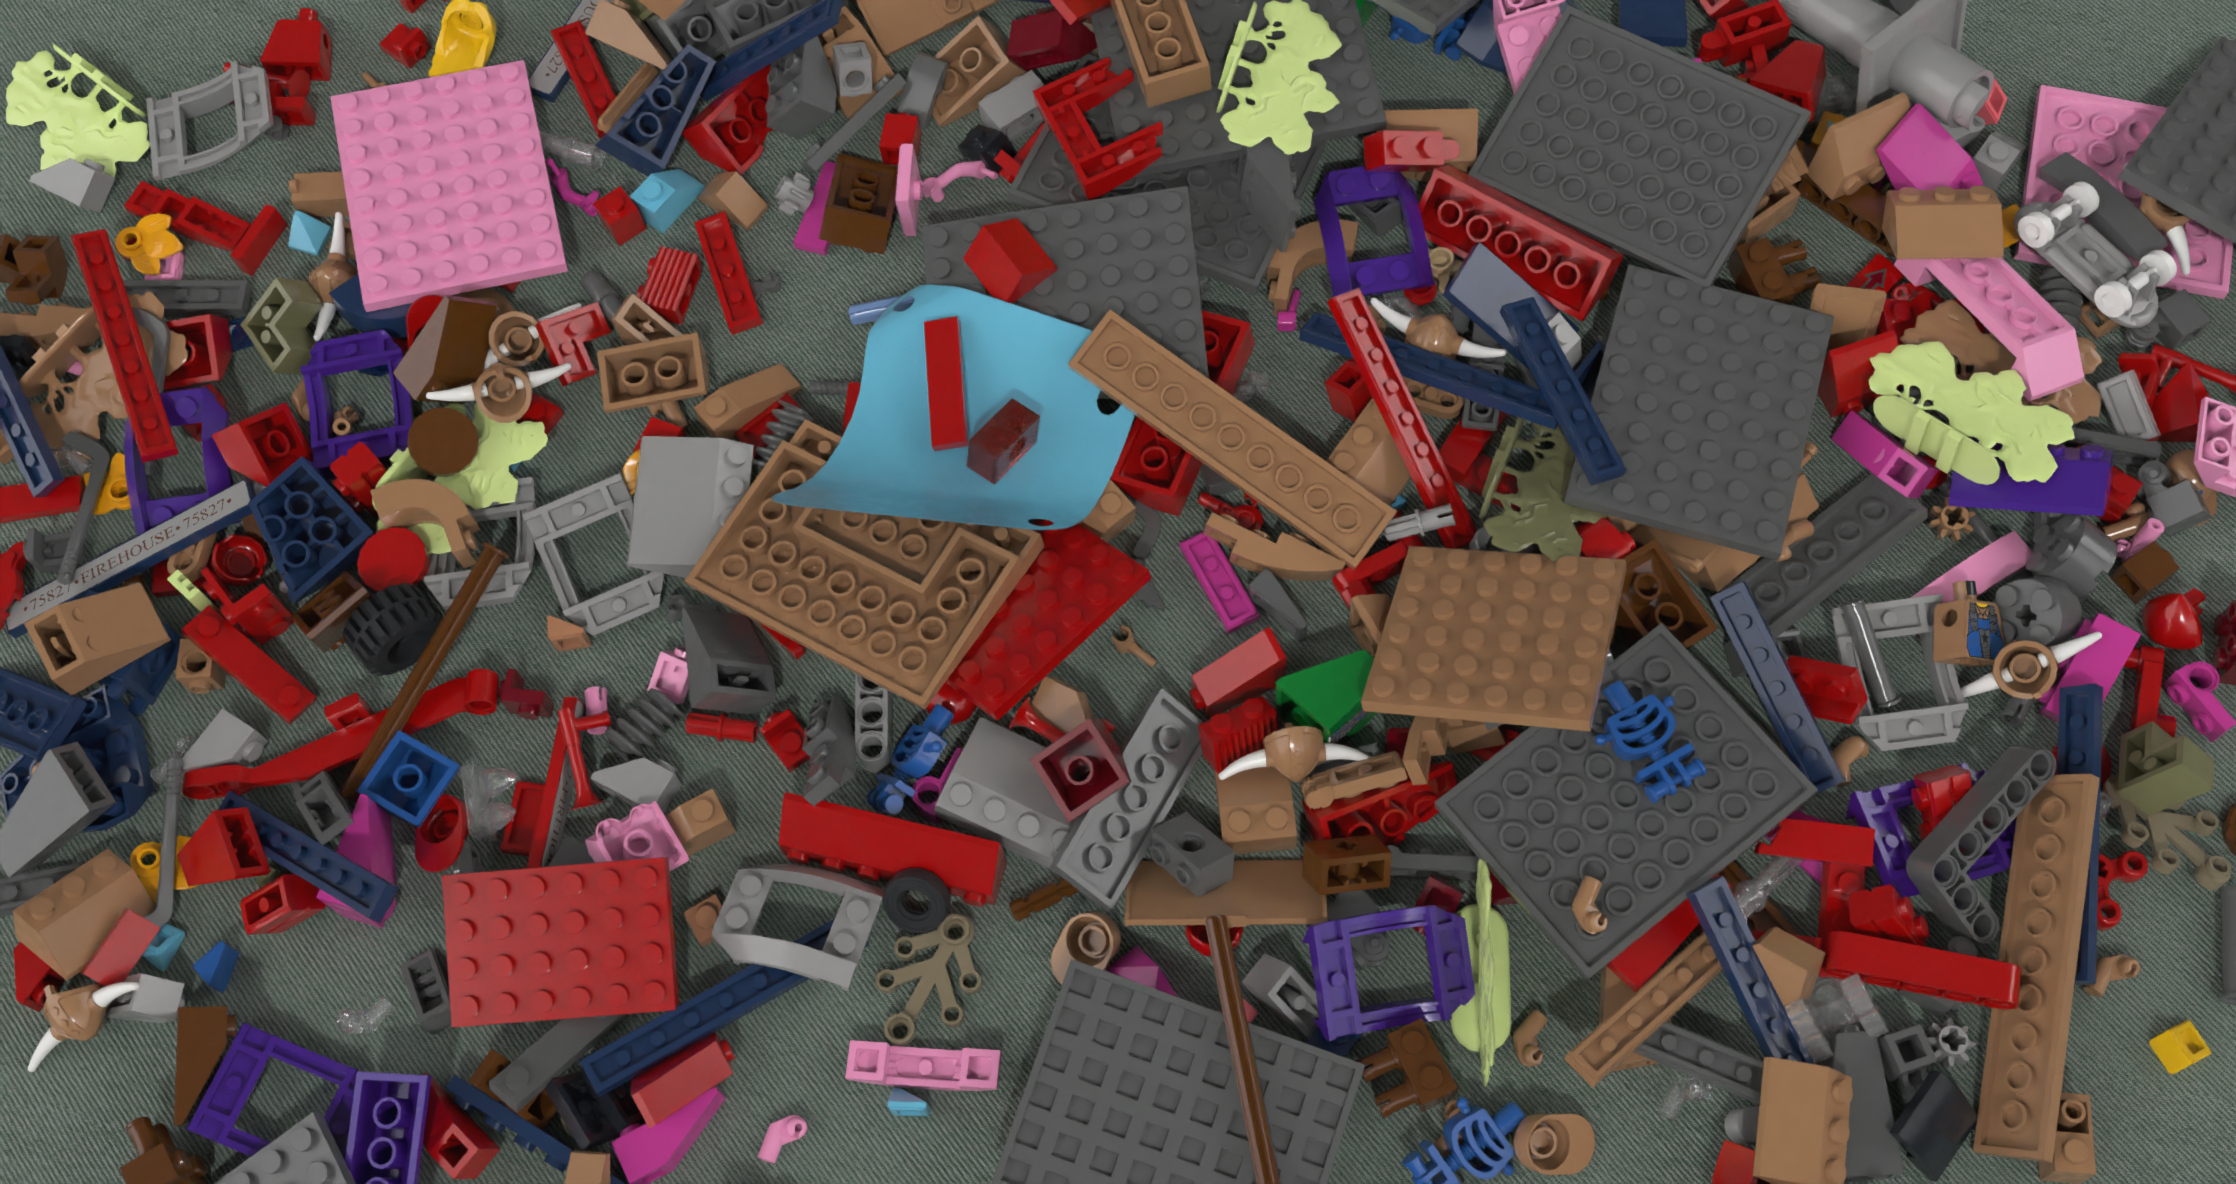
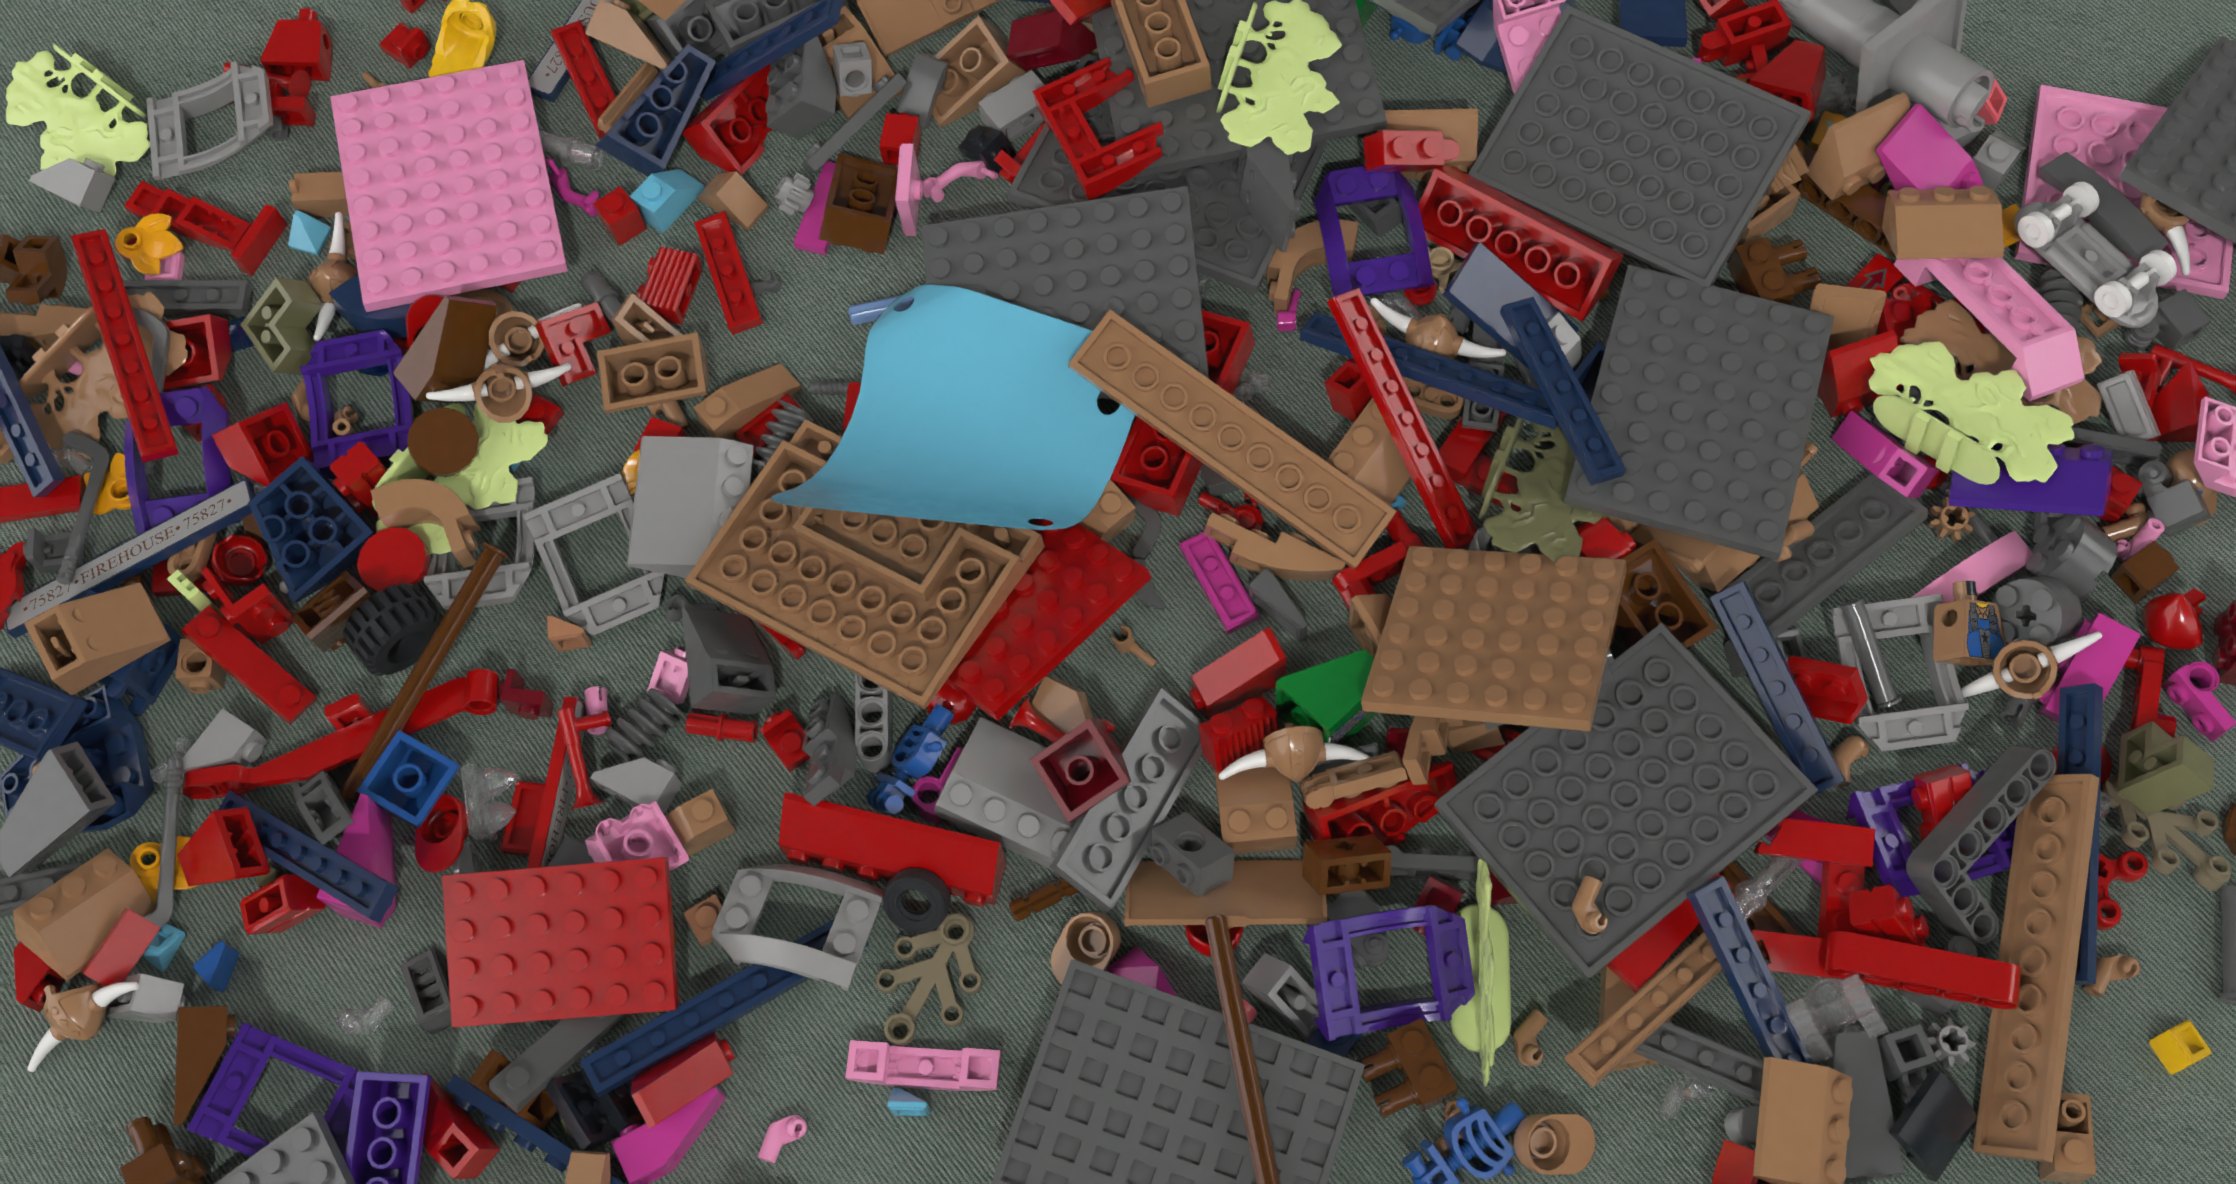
red tile [924,316,969,451] -> none
red slope [963,218,1058,304] -> none
clear red brick [967,398,1040,485] -> none
light grey axle [1384,503,1456,541] -> none
blue torso [1595,680,1707,804] -> none
medium nougat slope [1752,927,1825,1014] -> none

